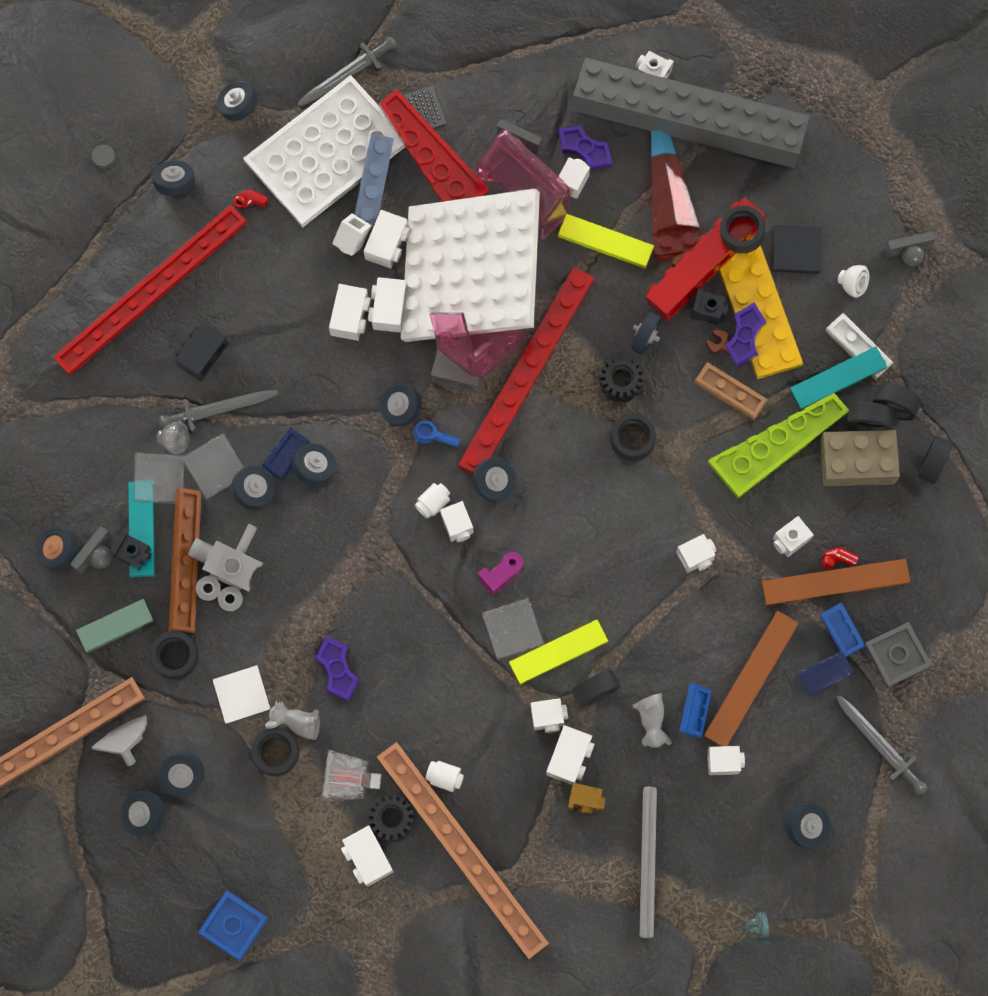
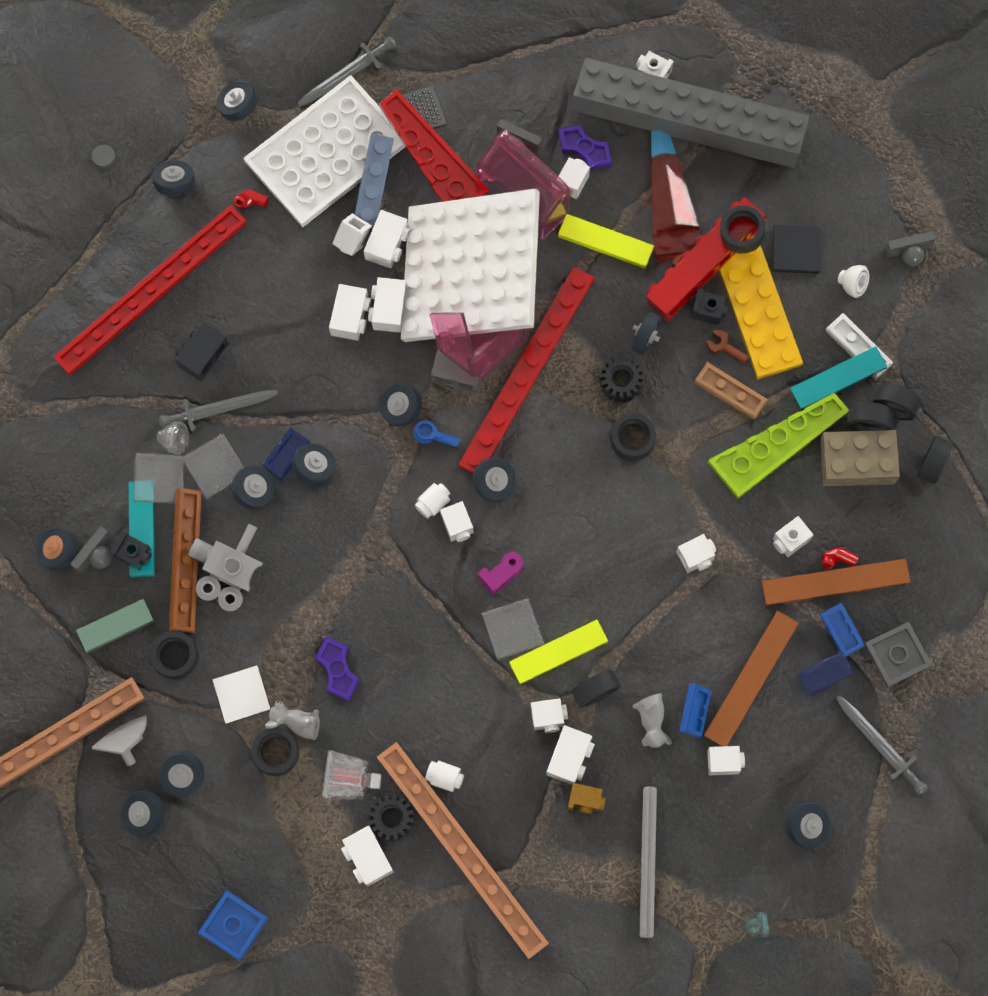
dark purple tile [725,302,767,368] -> none

